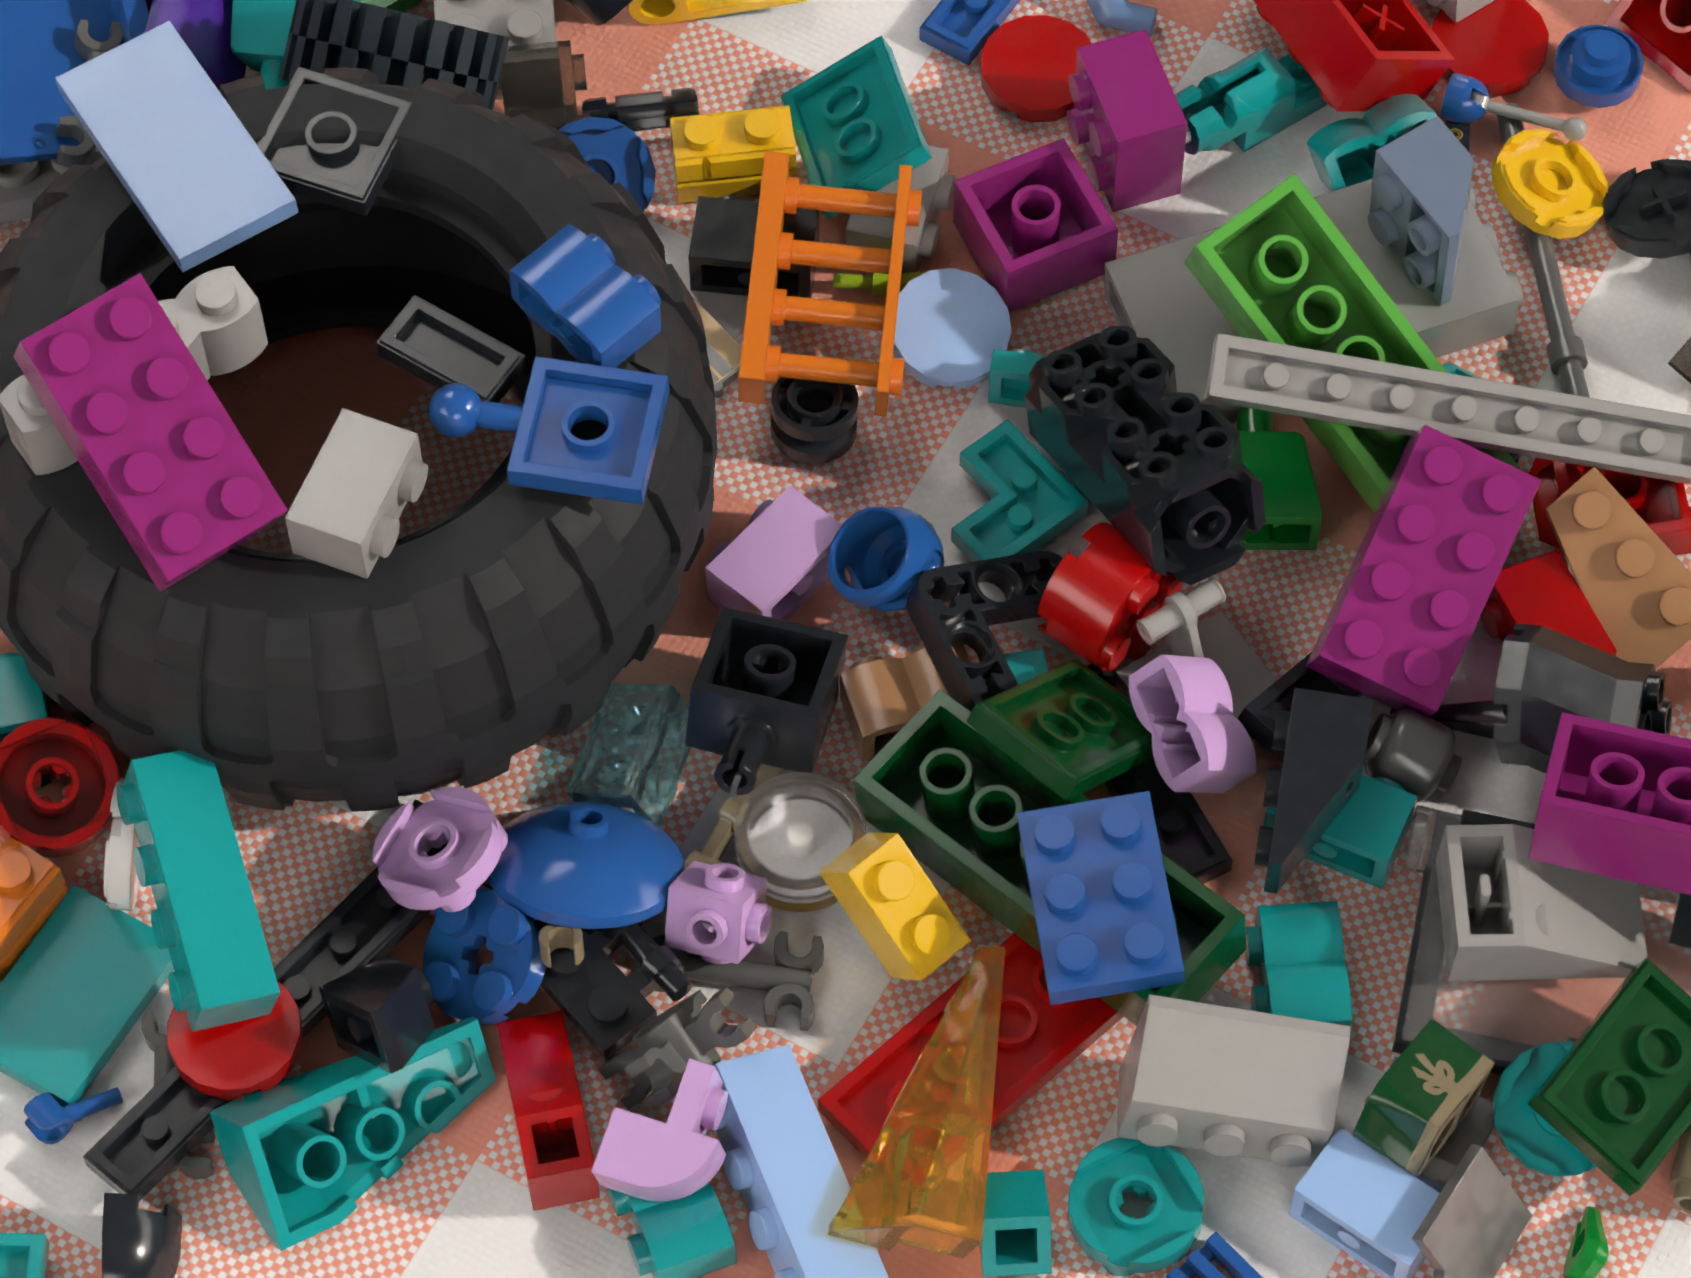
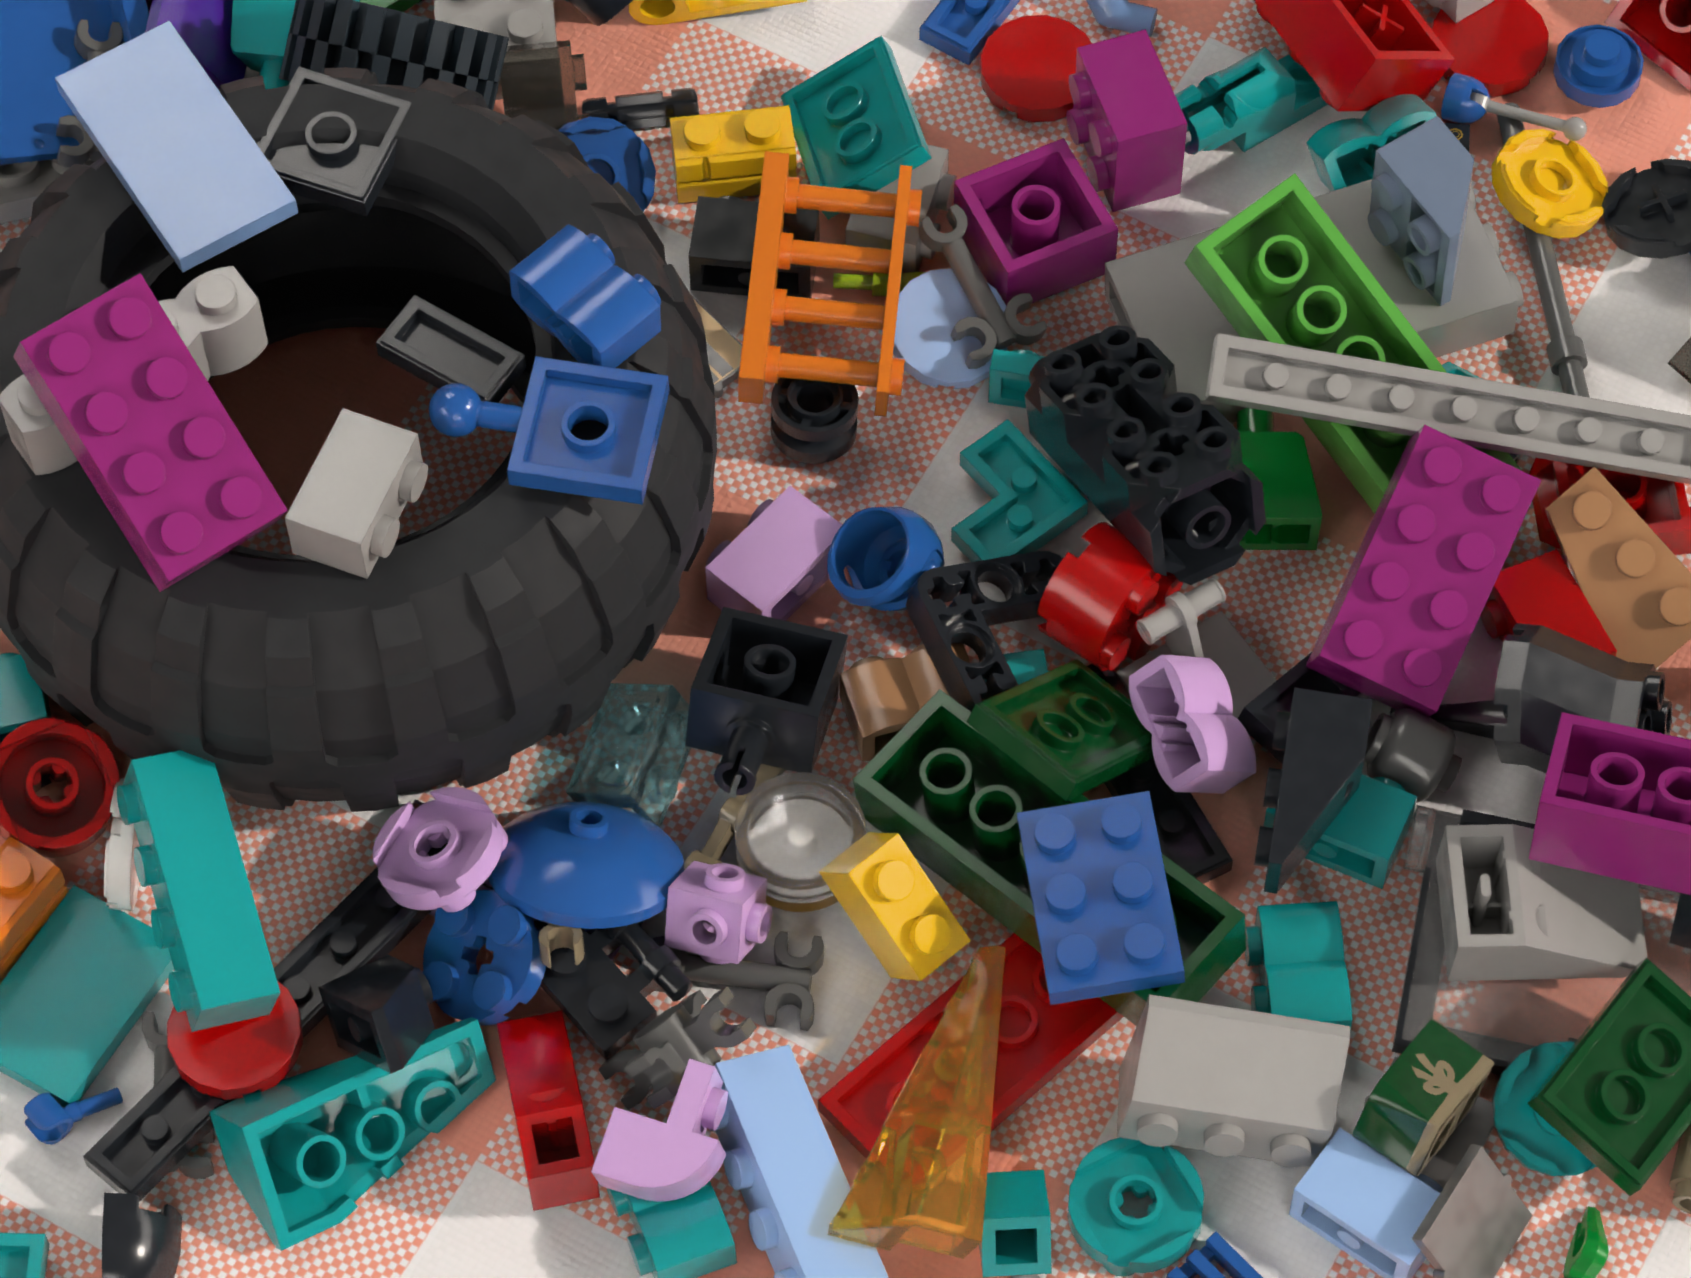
none -> dark grey bar [919,204,1048,369]

